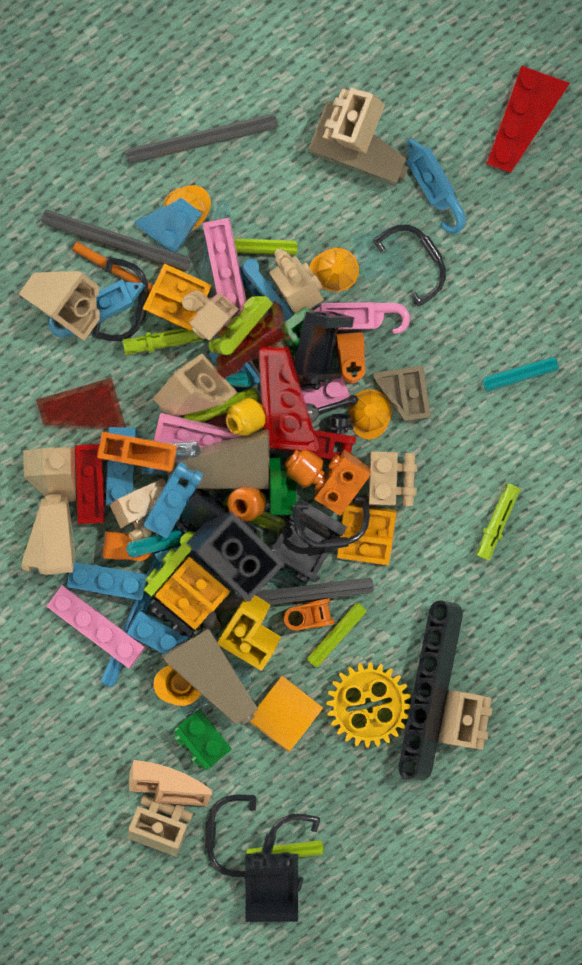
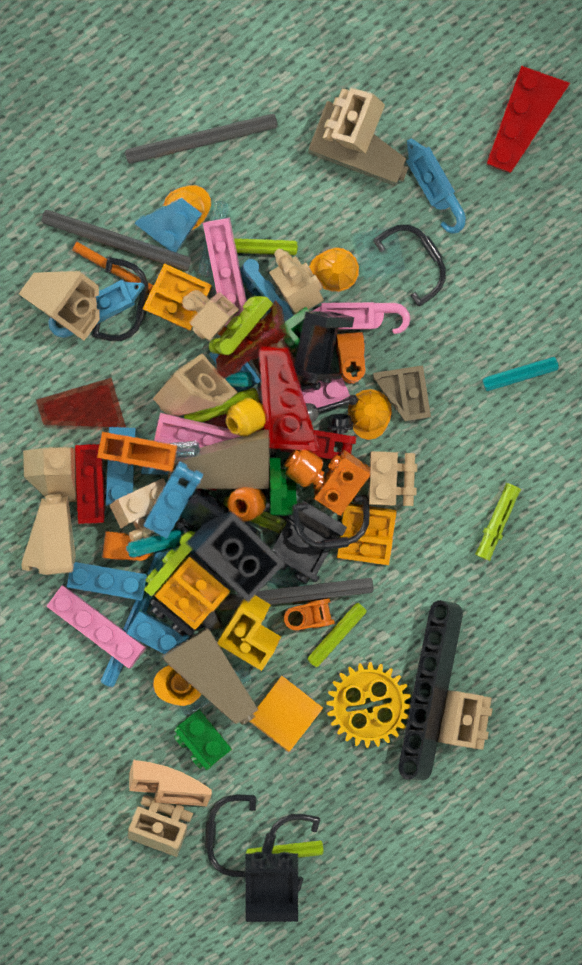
lime pin [123,326,203,356] -> none

